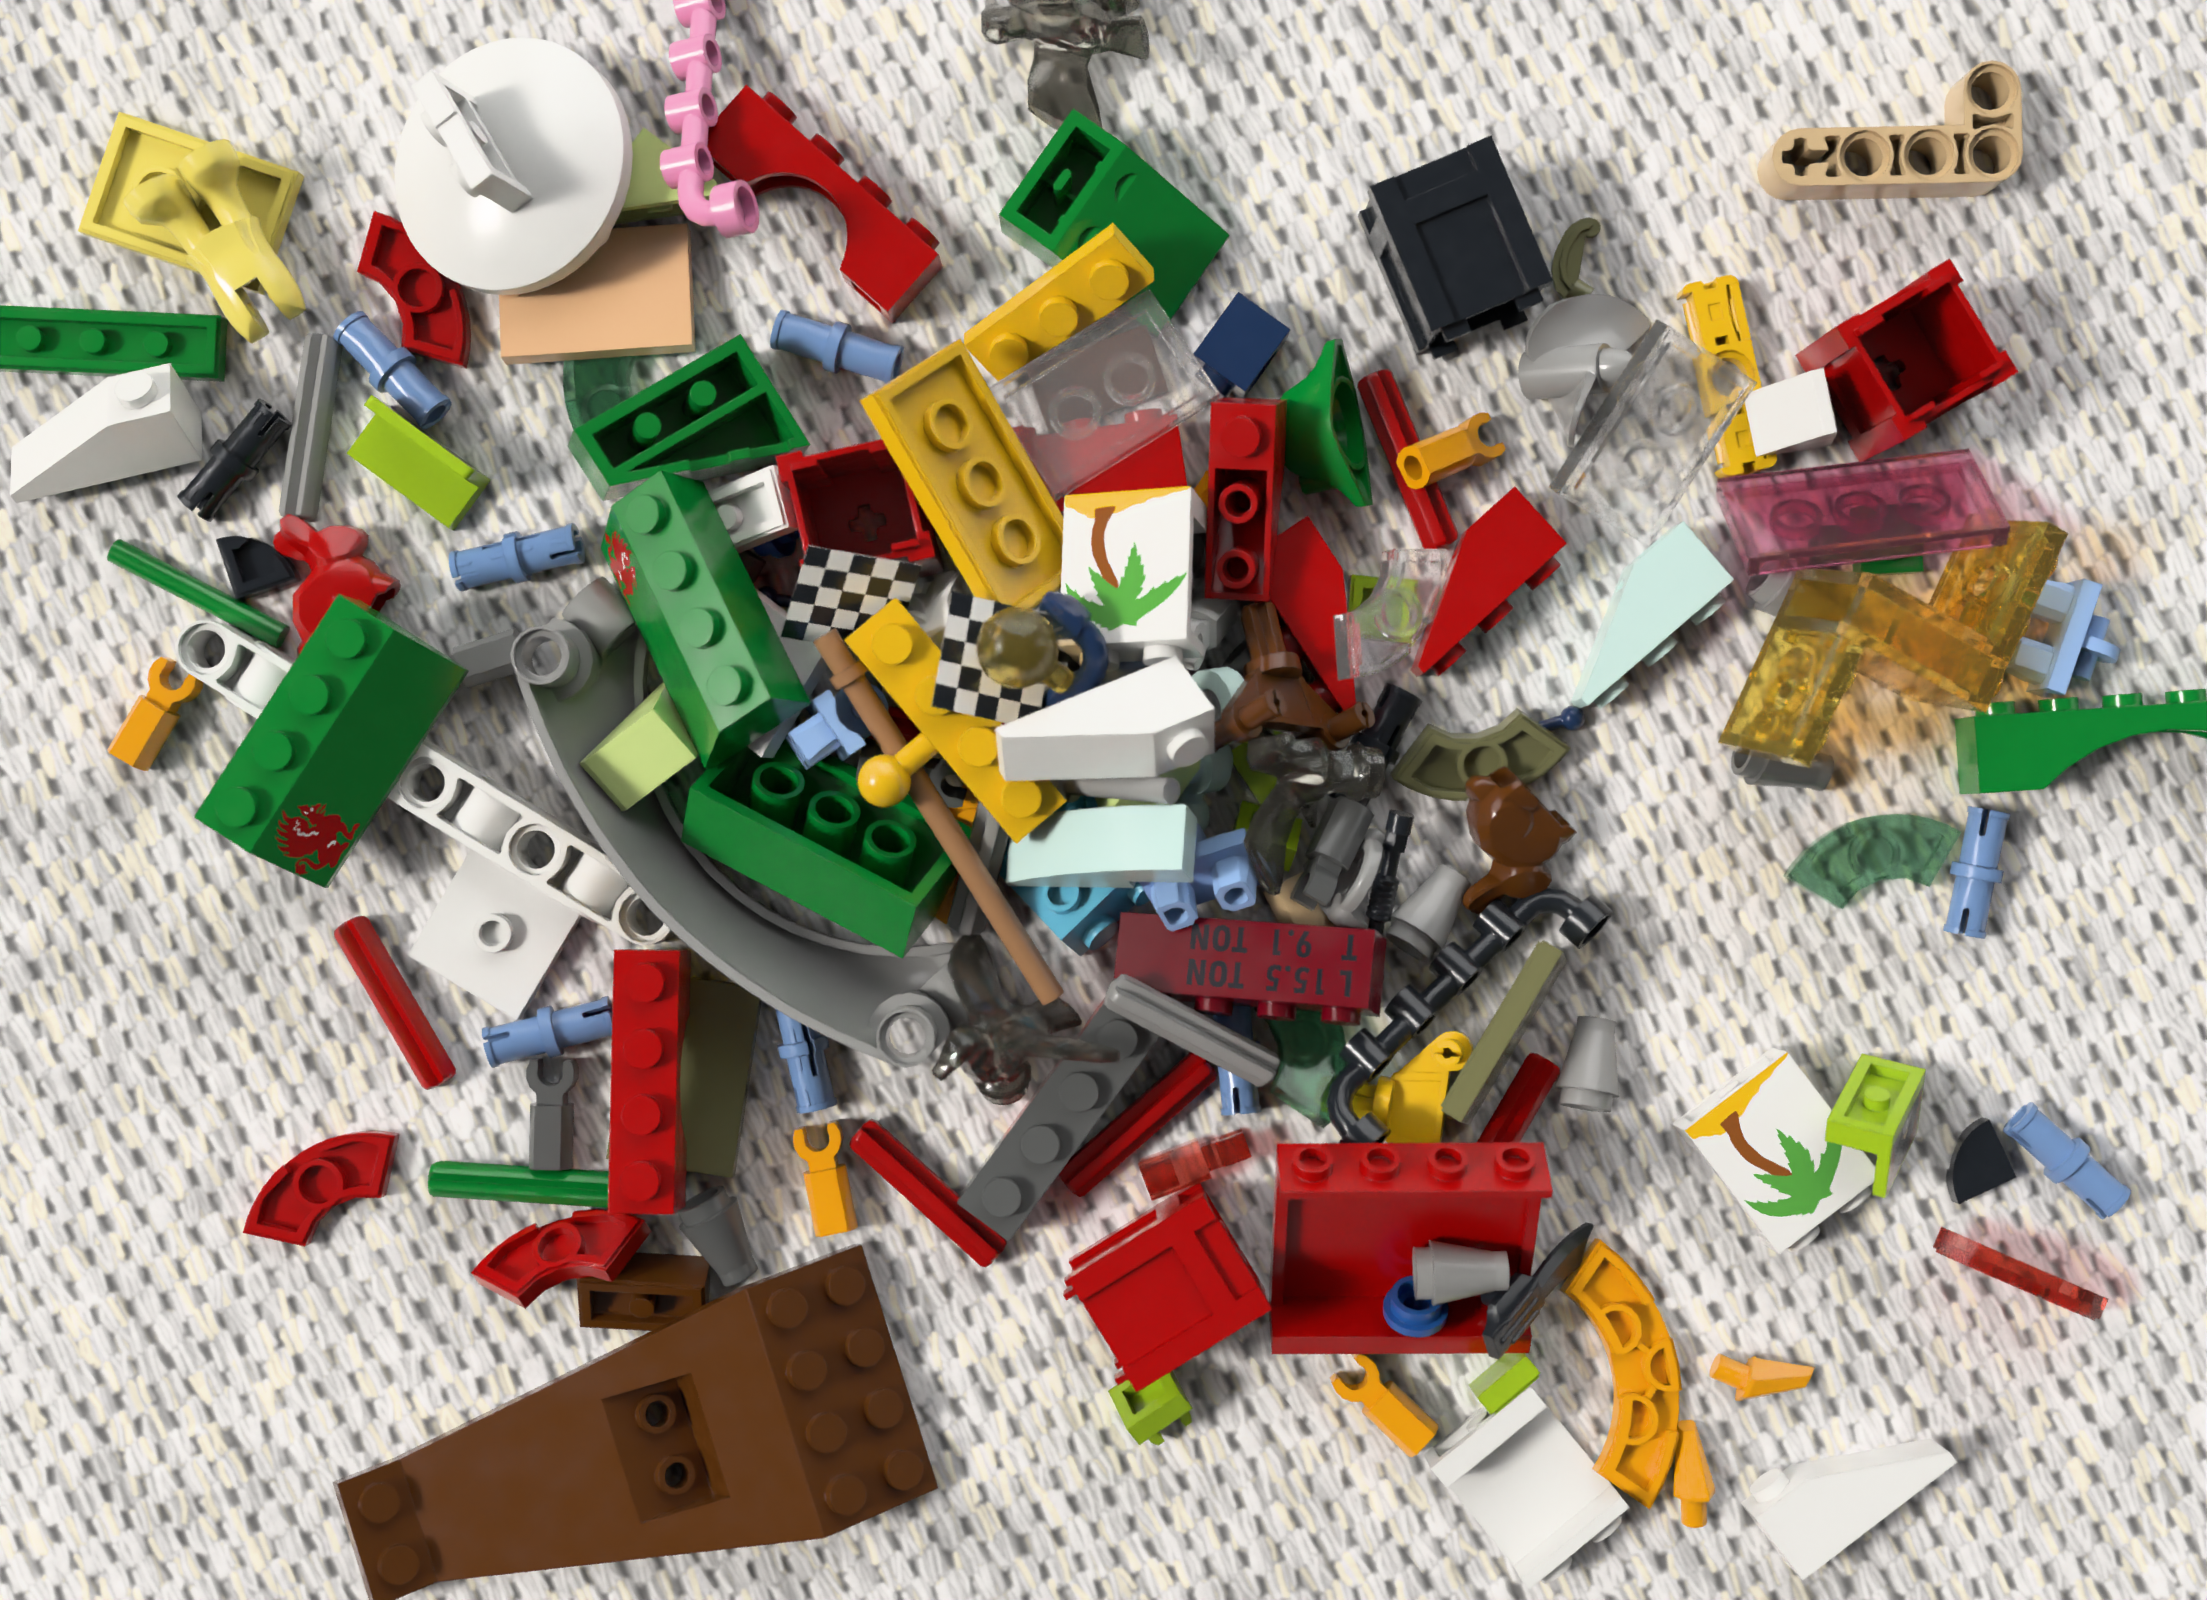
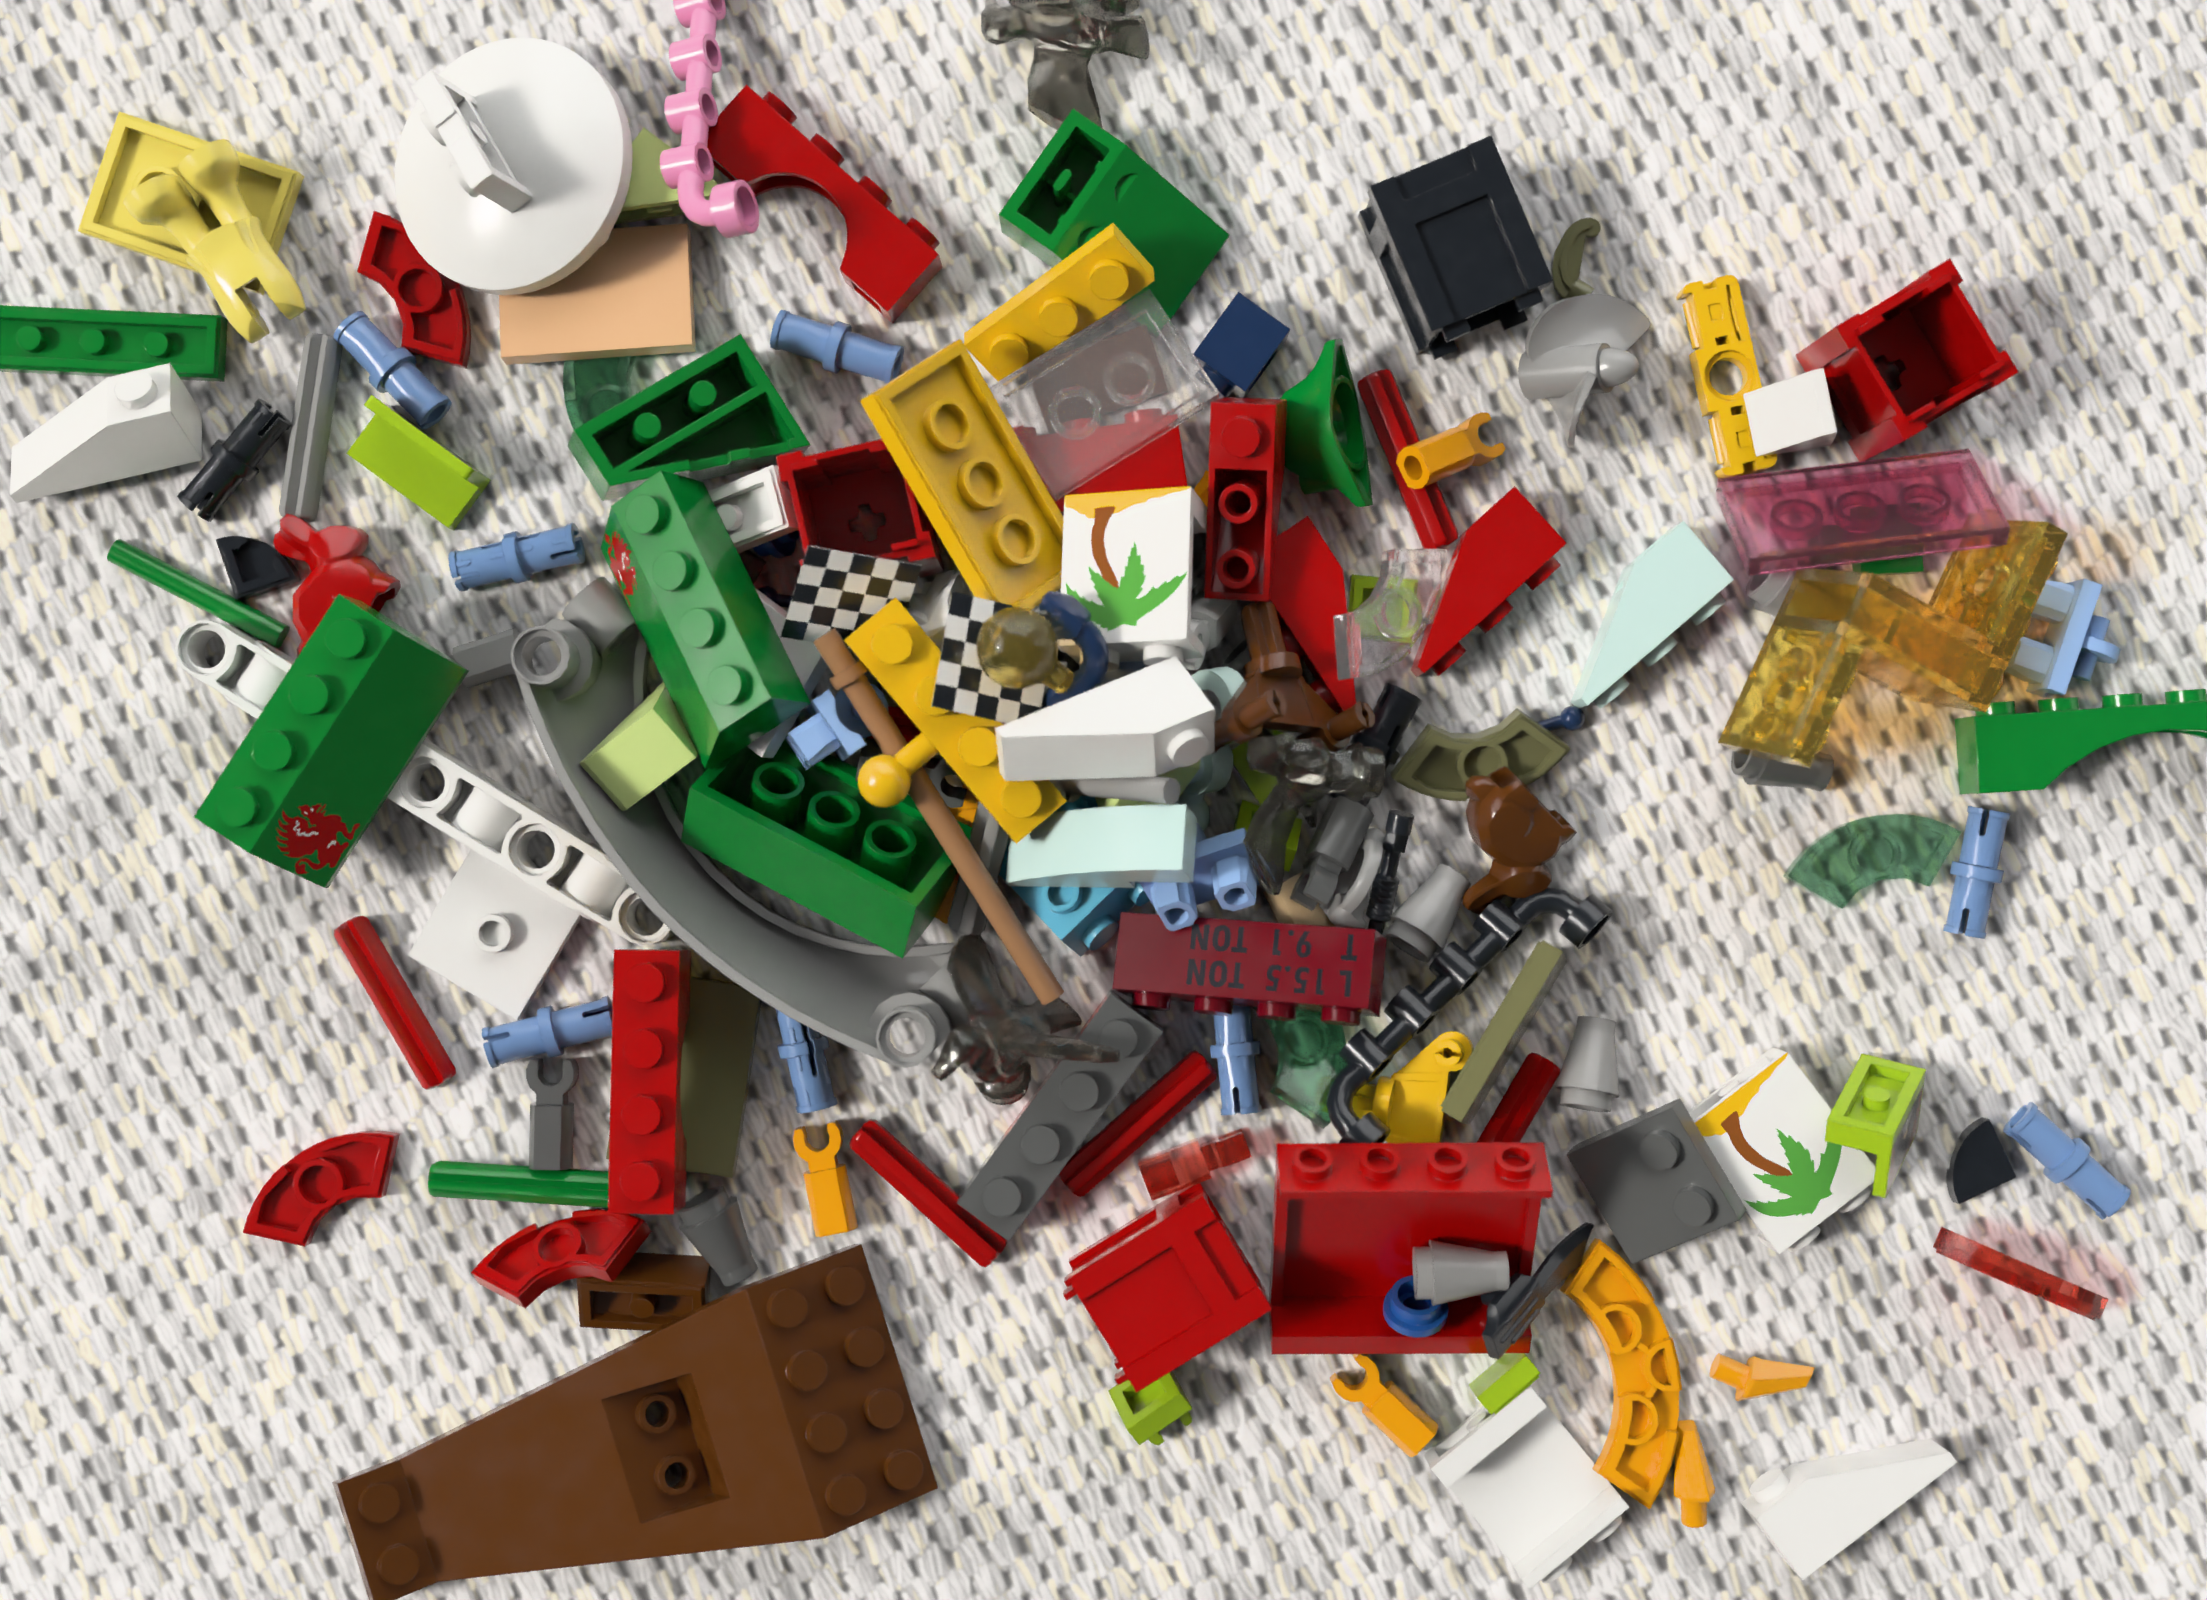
light orange bar [107,656,204,771] -> none
light grey axle [1104,974,1280,1087] -> none
clear tile [1549,319,1757,547] -> none
tan beam [1757,60,2023,200] -> none
none -> dark grey plate [1566,1098,1747,1264]

